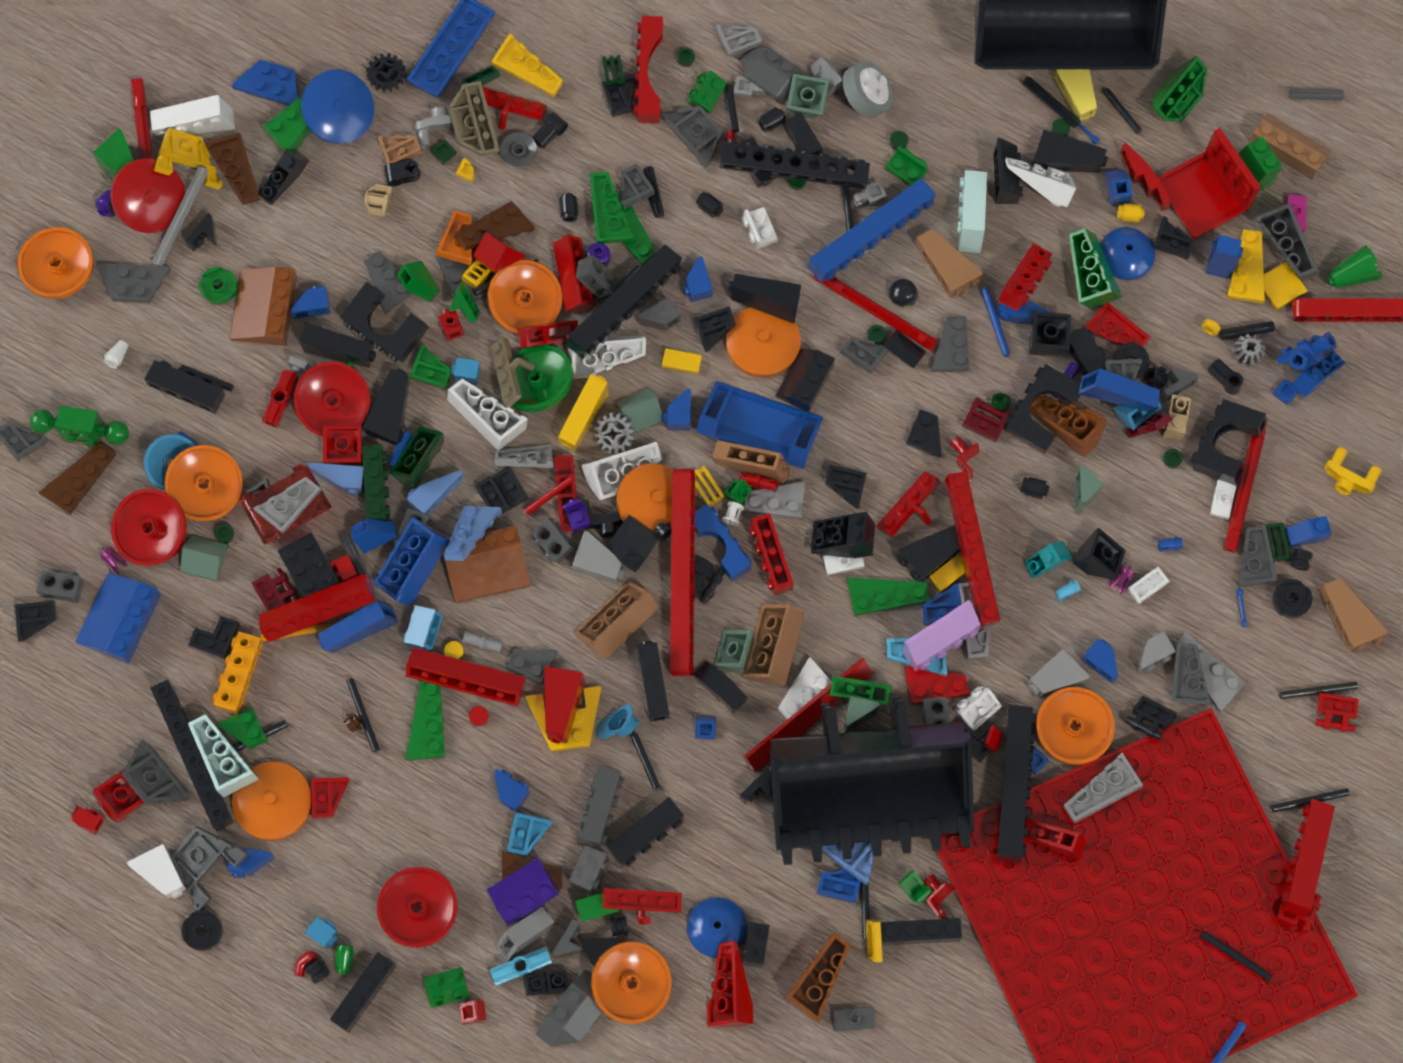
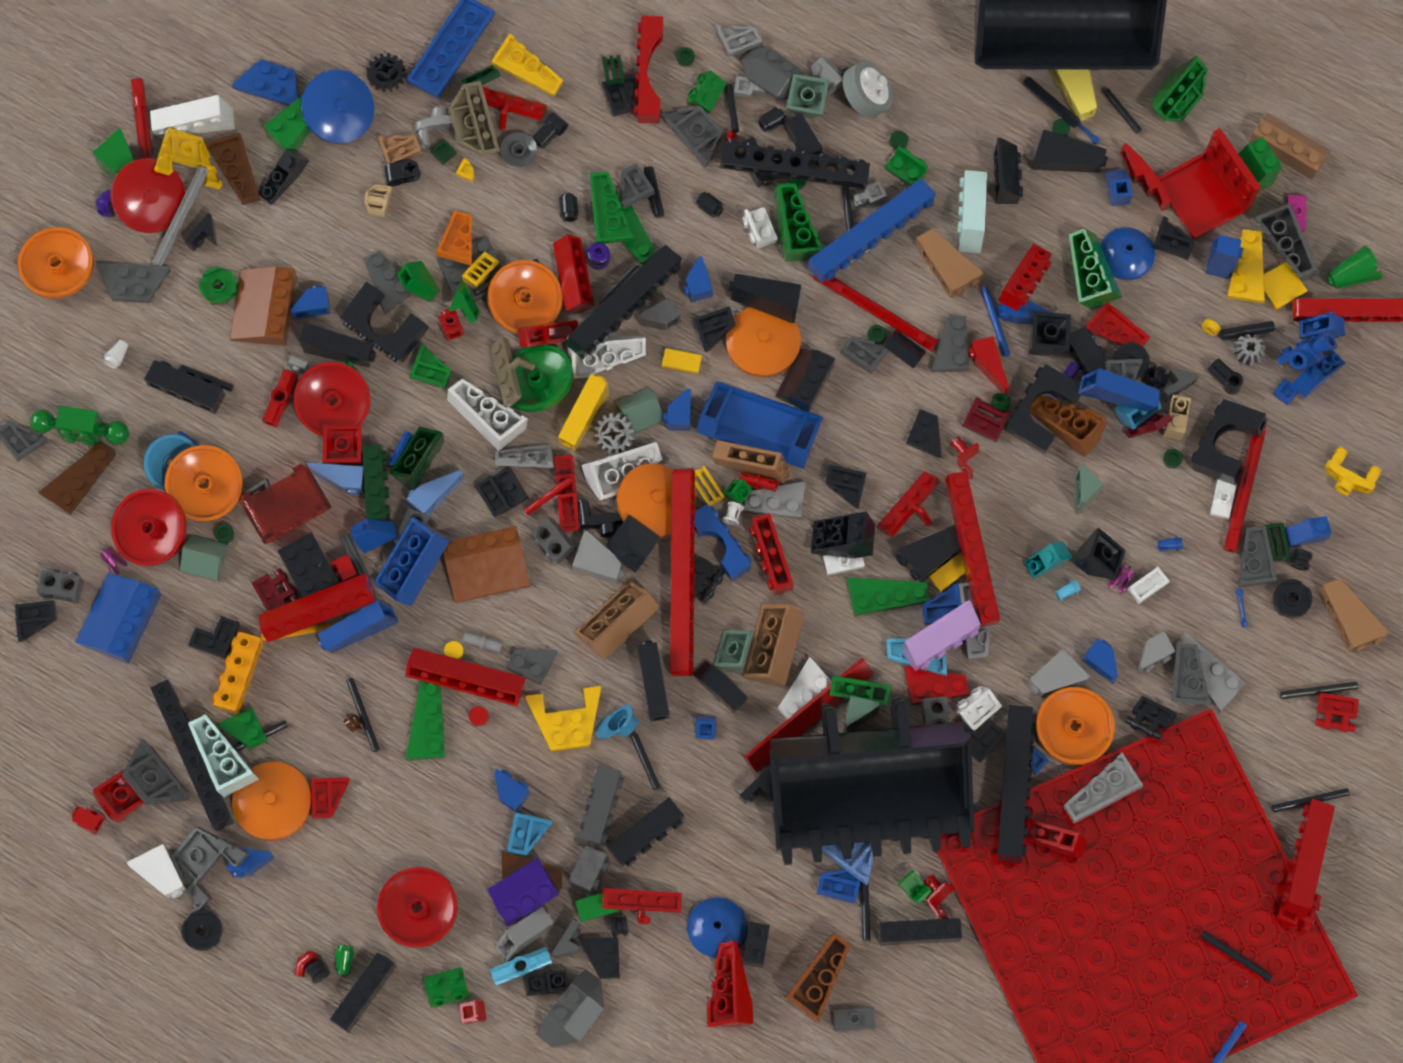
light grey wing [253,477,321,534] -> none
dark azure brick [305,917,338,949] -> none
black slope [362,368,410,447] -> none
brick [404,605,443,652] -> none
medium blue wing [444,506,502,561] -> none
dark azure brick [451,358,481,385] -> none
reddish brown wing [454,201,535,250] -> none
red slope [473,232,525,273] -> none
red slope [544,666,585,744] -> none
dark purple bracket [563,499,592,532] -> none
dark grey brick [576,254,616,299] -> none
orange dish [591,942,672,1024] -> none
black plate [655,522,672,540] -> none
yellow tile [866,919,882,963] -> none
black hair [889,279,918,307] -> none
red slope [983,725,1003,752] -> none
white wedge [1005,157,1076,207] -> none
black brick [1020,477,1049,499] -> none
yellow brick [1117,203,1145,223] -> none
dark grey axle [1289,88,1344,101] -> none
none -> green wedge [774,183,824,262]
none -> red slope [968,336,1009,394]
none -> blue slope [1300,312,1345,339]

